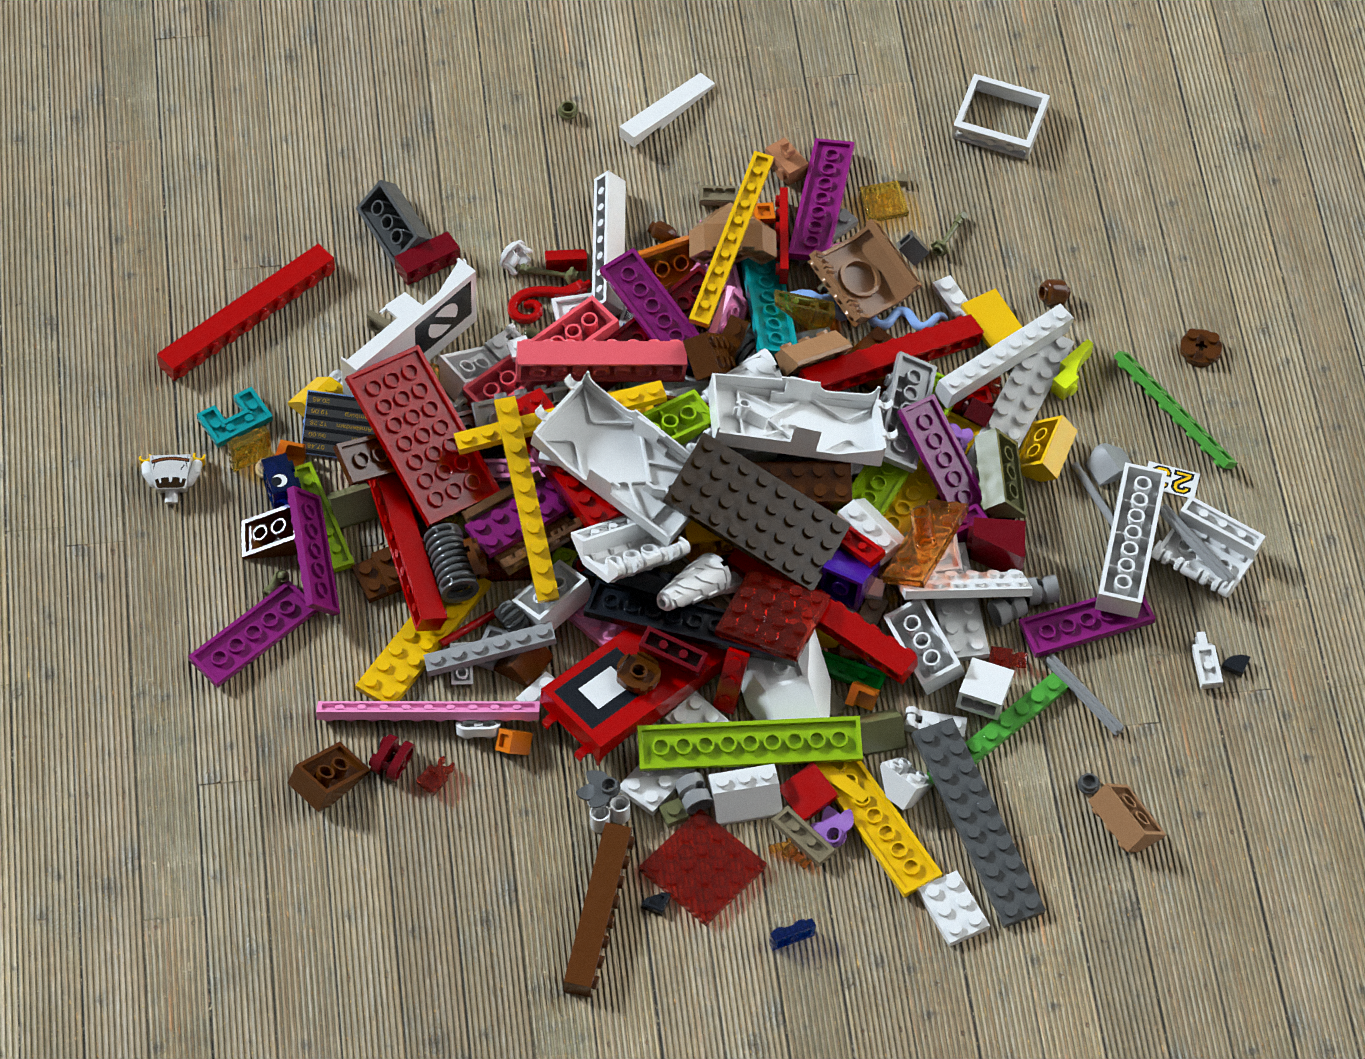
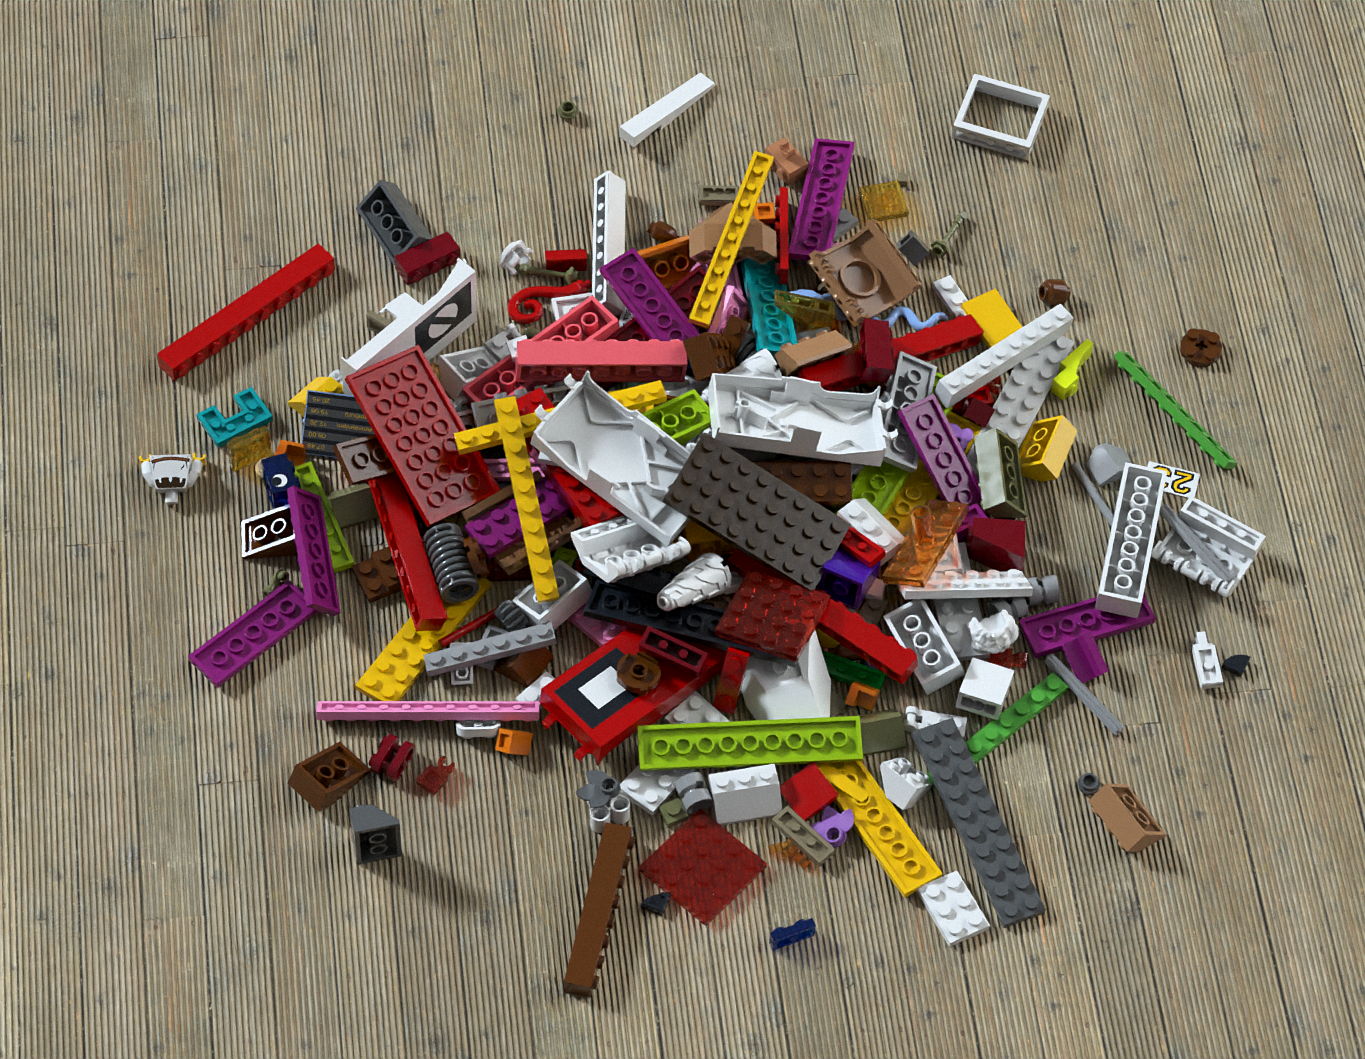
none -> dark grey slope [349,804,402,865]
none -> dark red brick [859,318,895,383]
none -> white hair [969,610,1019,654]
none -> magenta panel [1062,632,1109,683]

